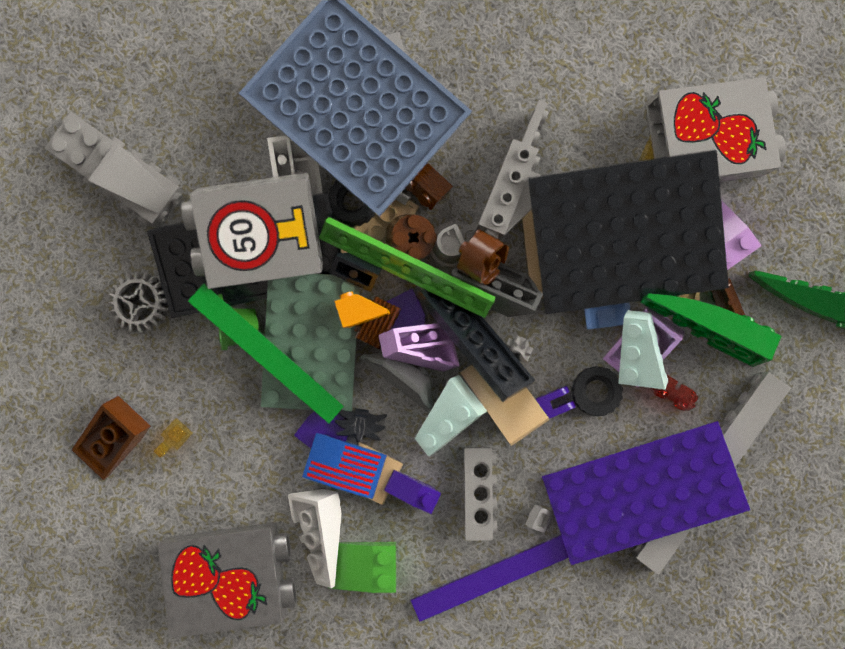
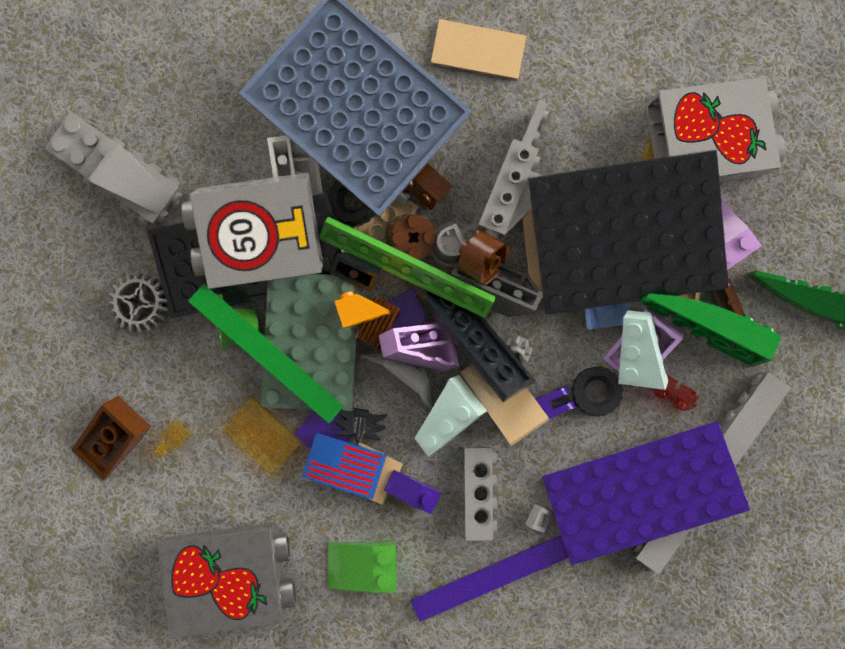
white wedge [288,489,341,588] -> none
none -> clear yellow tile [222,396,303,475]
none -> tan tile [431,19,526,81]

